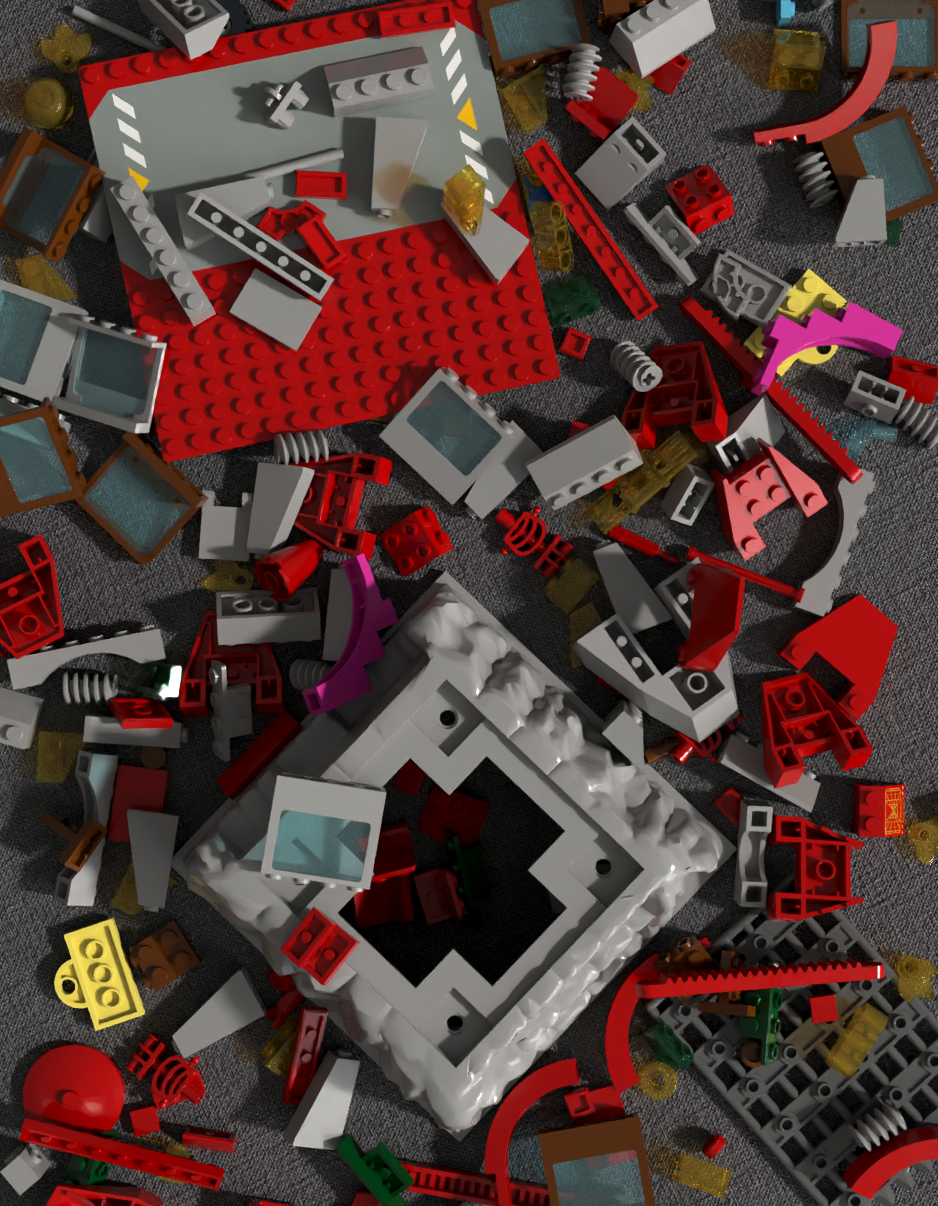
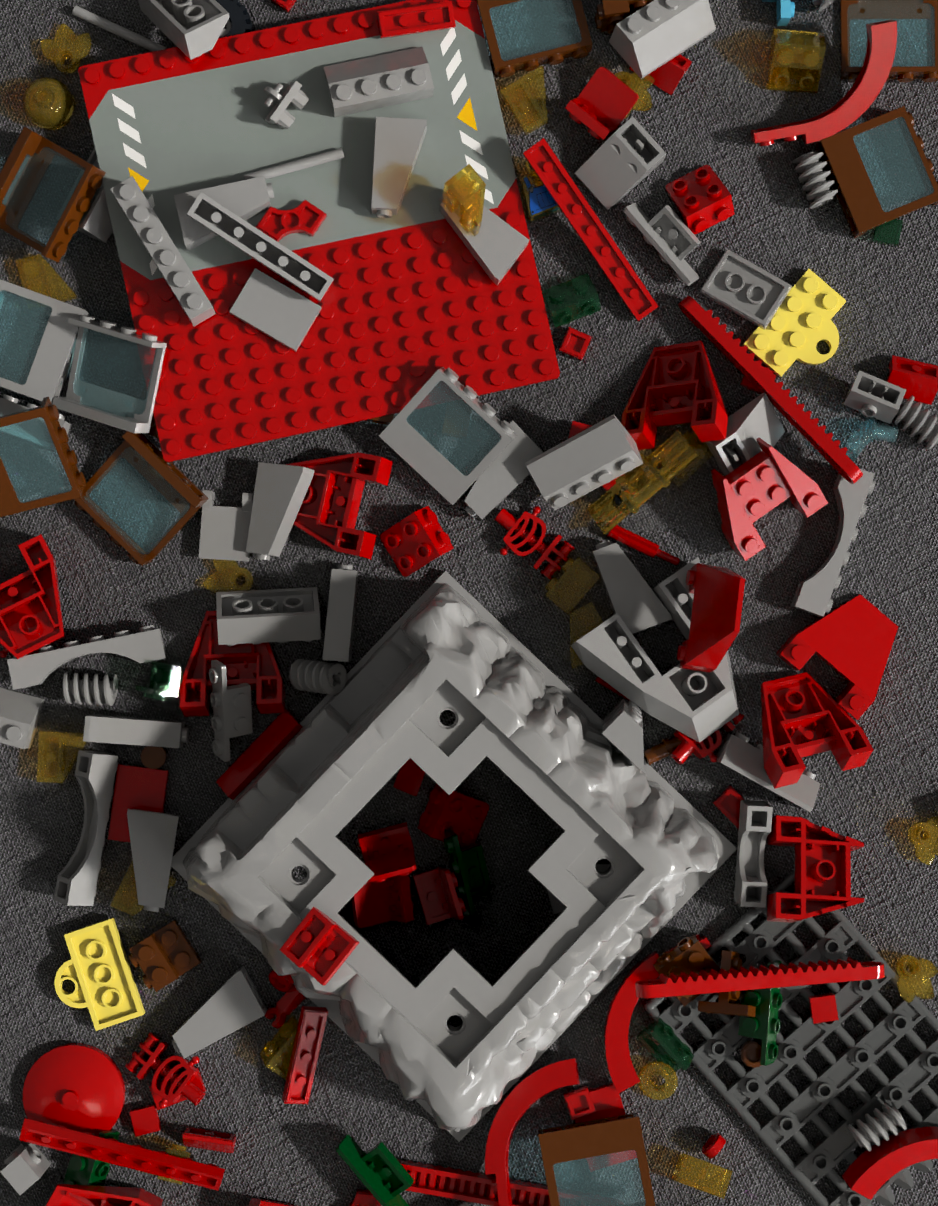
reddish brown bracket [39,811,108,873] -> none
red tile [109,698,173,729] -> none
red cone [254,539,324,602] -> none
panel [260,771,387,892] -> none
light grey piece [274,429,329,466] -> none
light grey slope [283,1048,360,1150] -> none
red tile [295,170,347,200] -> none
red tile [295,214,347,271] -> none
dark pink arch [302,553,399,716] -> none
clear yellow beam [531,200,574,272] -> none
light grey piece [562,43,602,101] -> none
light grey piece [610,340,663,392] -> none
light grey brick [660,462,715,526] -> none
red bar [686,546,806,603] -> none
light grey tile [712,253,750,322] -> none
dark pink arch [751,301,903,396] -> none
clear yellow beam [825,1002,888,1079] -> none
light grey slope [831,175,887,248] -> none
red slope [853,783,905,837] -> none

